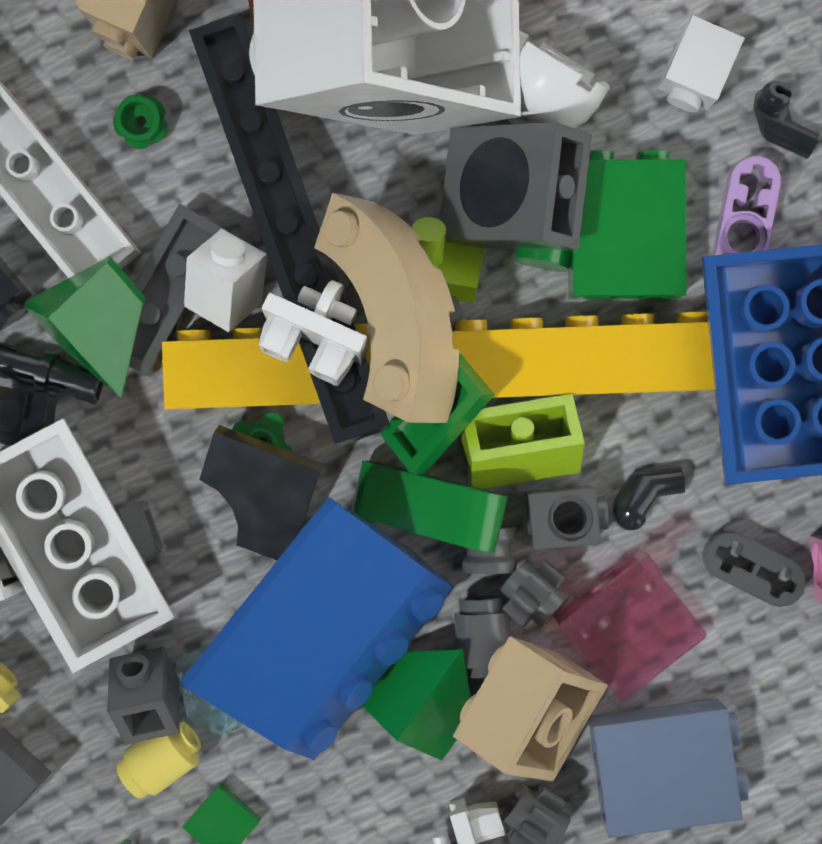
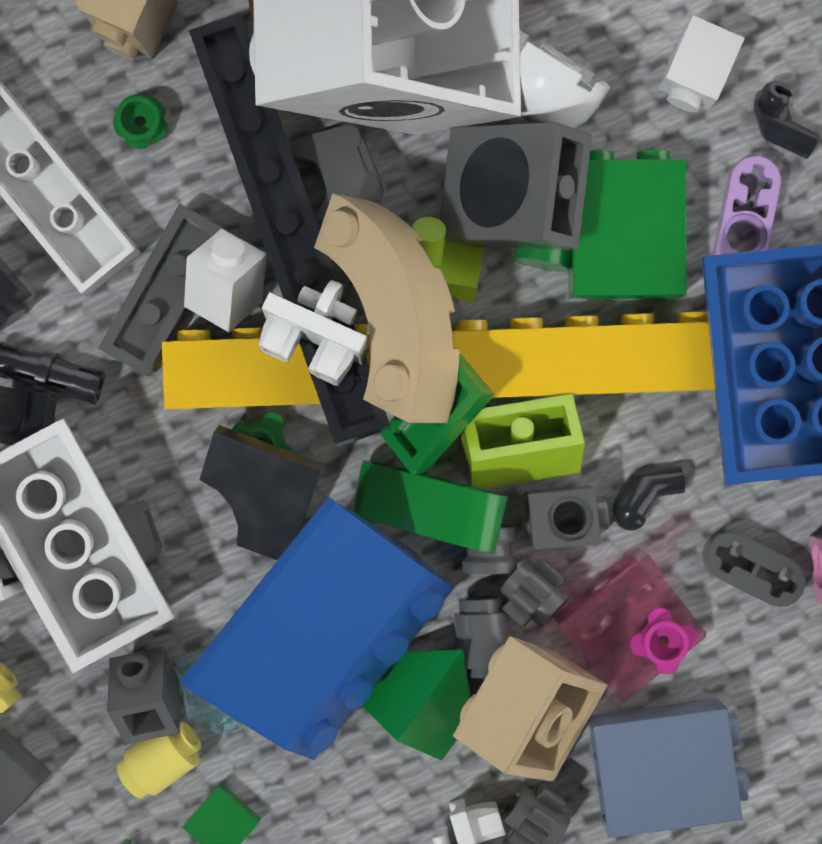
green slope [24,256,146,398] -> none
none -> dark grey piece [291,124,384,226]
none -> dark pink plate [630,607,697,674]

